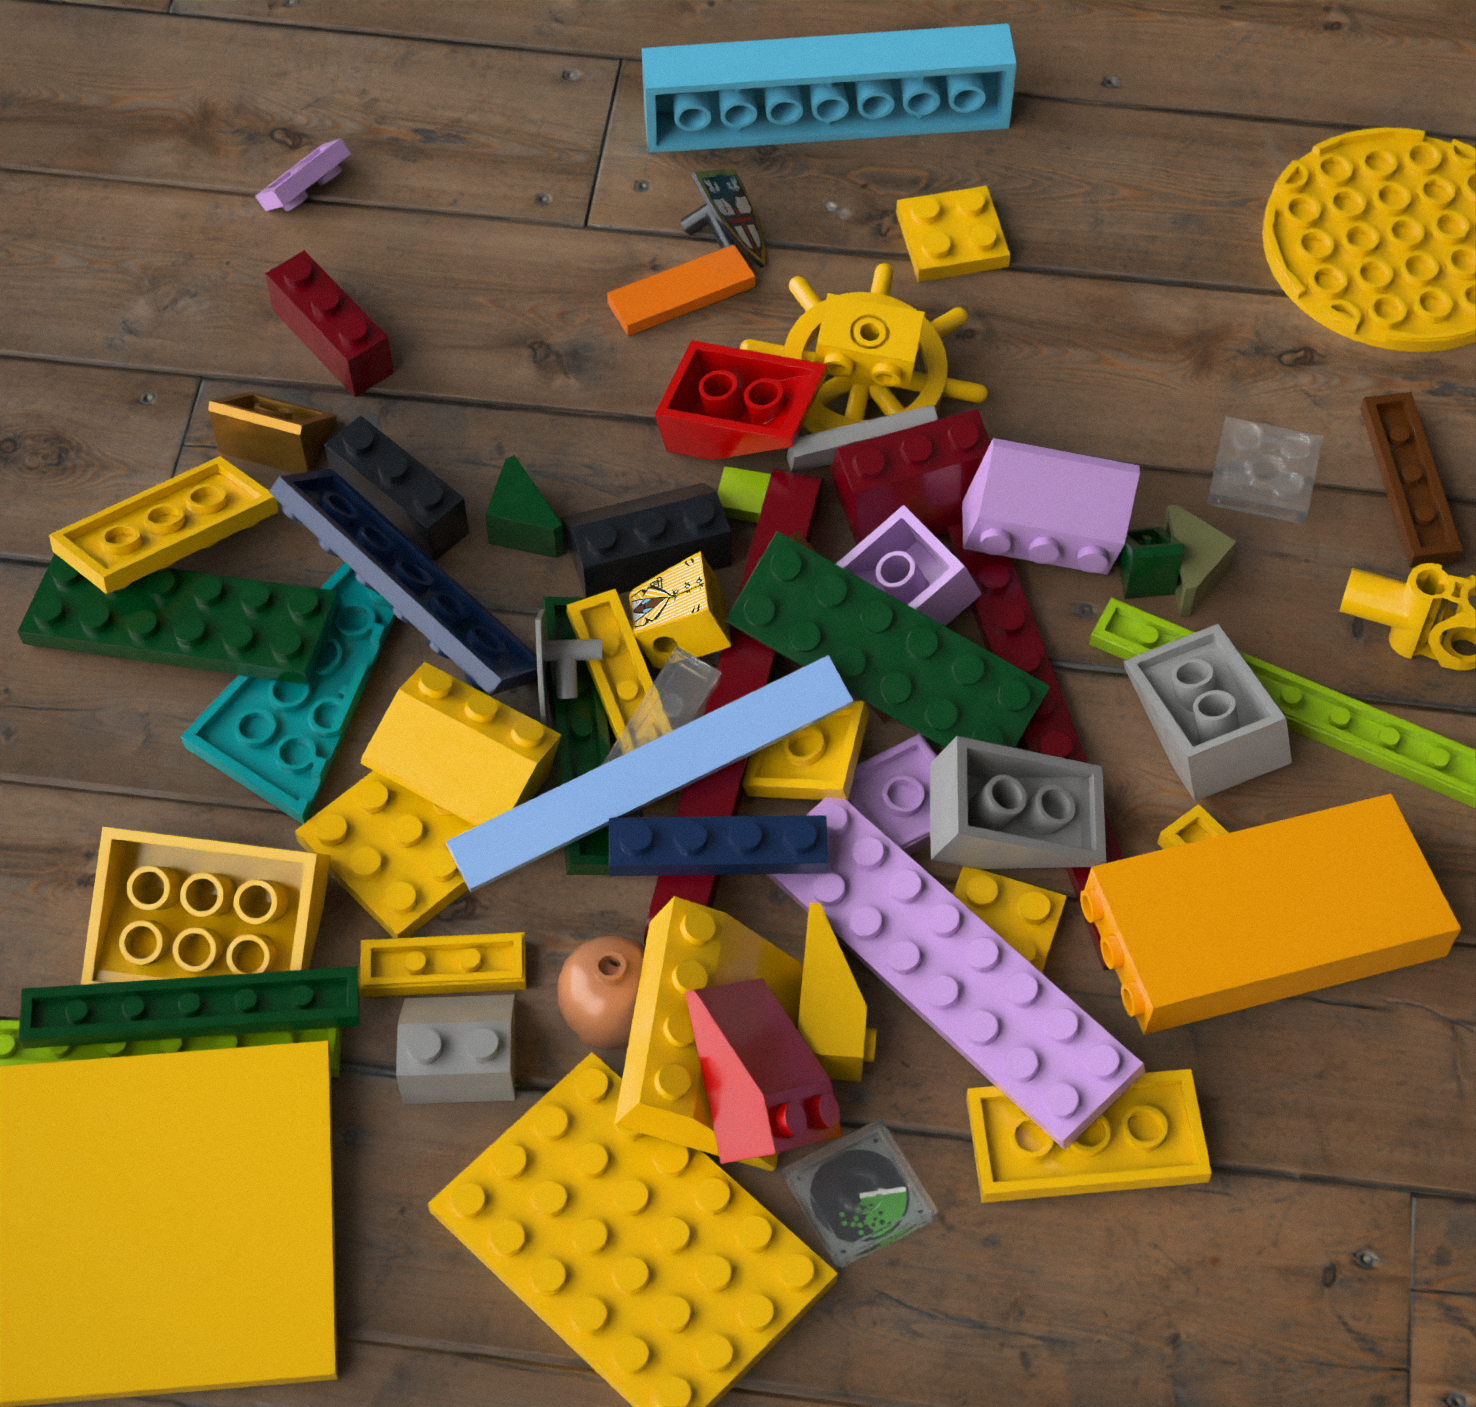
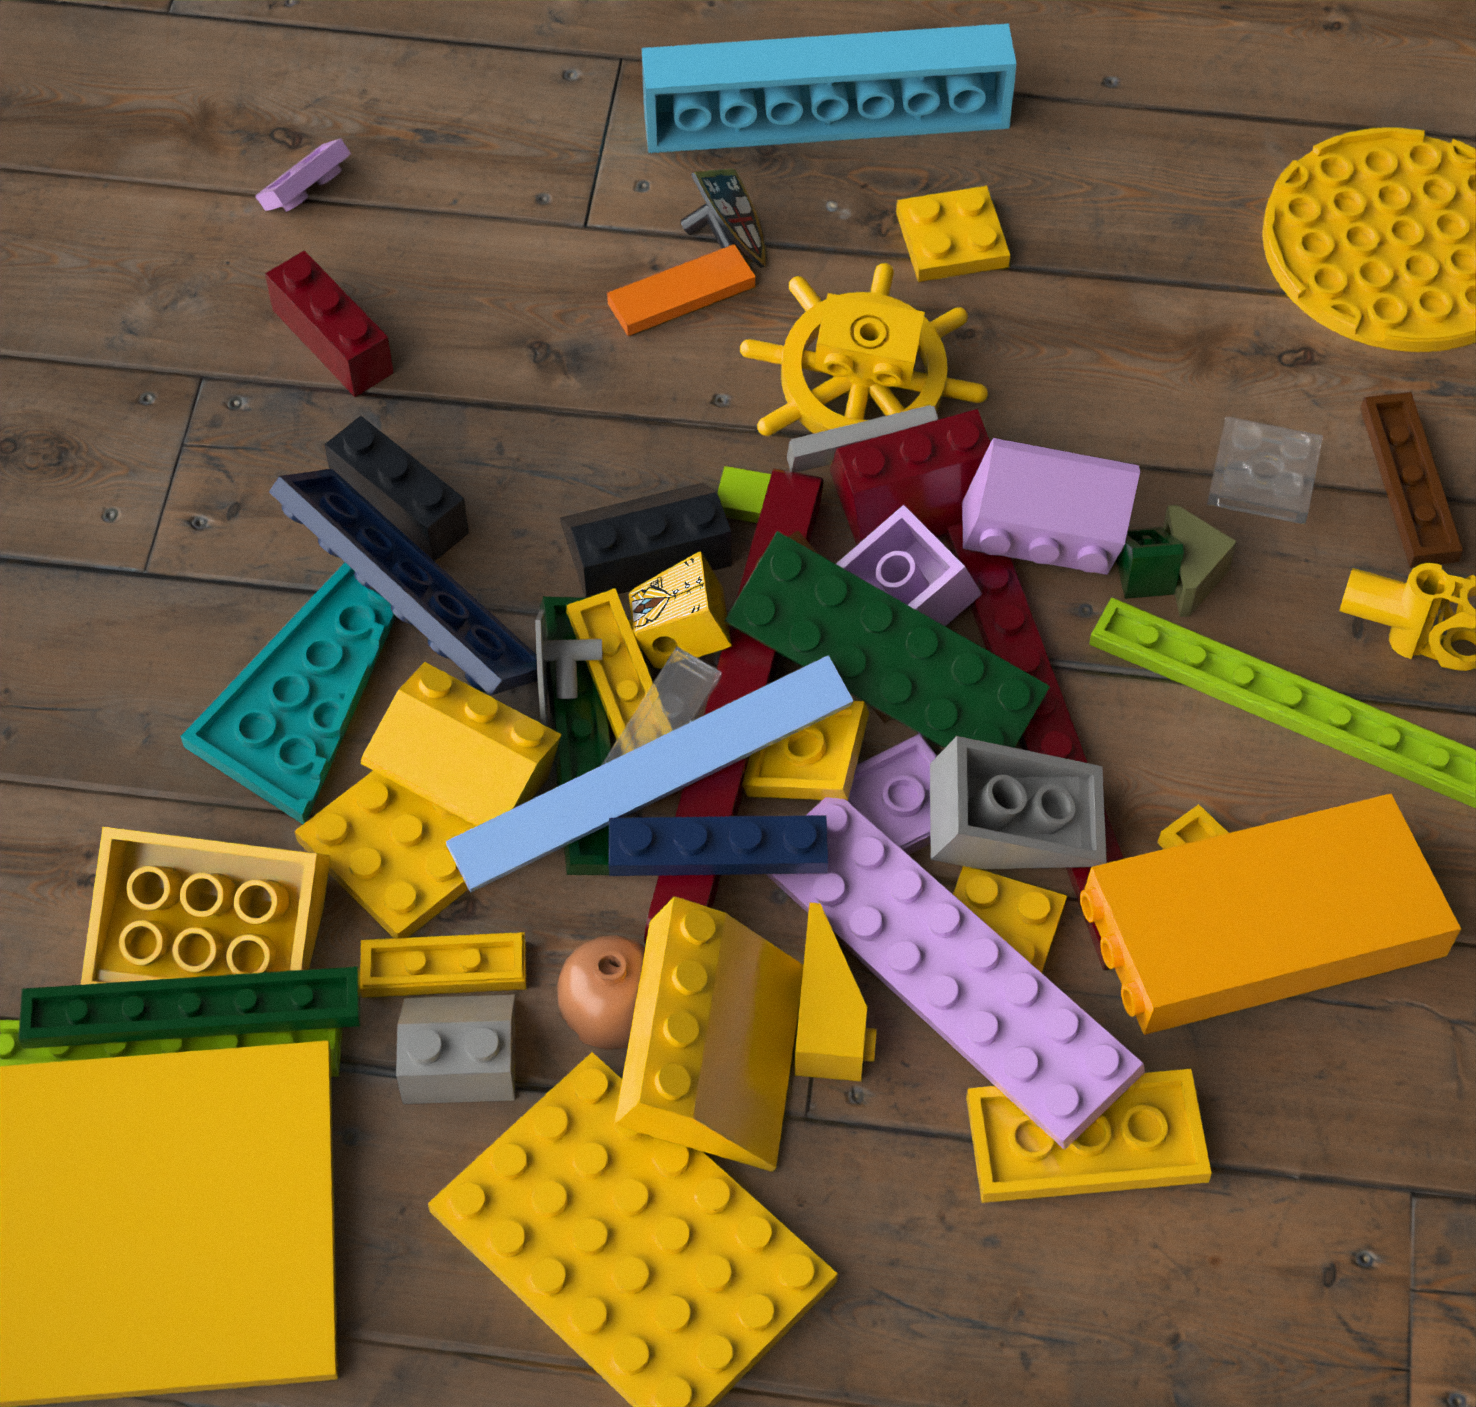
dark green plate [17,553,342,685] -> none
yellow plate [49,456,279,594] -> none
pearl gold slope [208,391,337,474] -> none
dark green slope [485,455,565,558] -> none
red slope [654,340,828,460] -> none
red slope [685,978,843,1164] -> none
clear tile [782,1118,939,1271] -> none
light grey slope [1123,624,1292,801] -> none

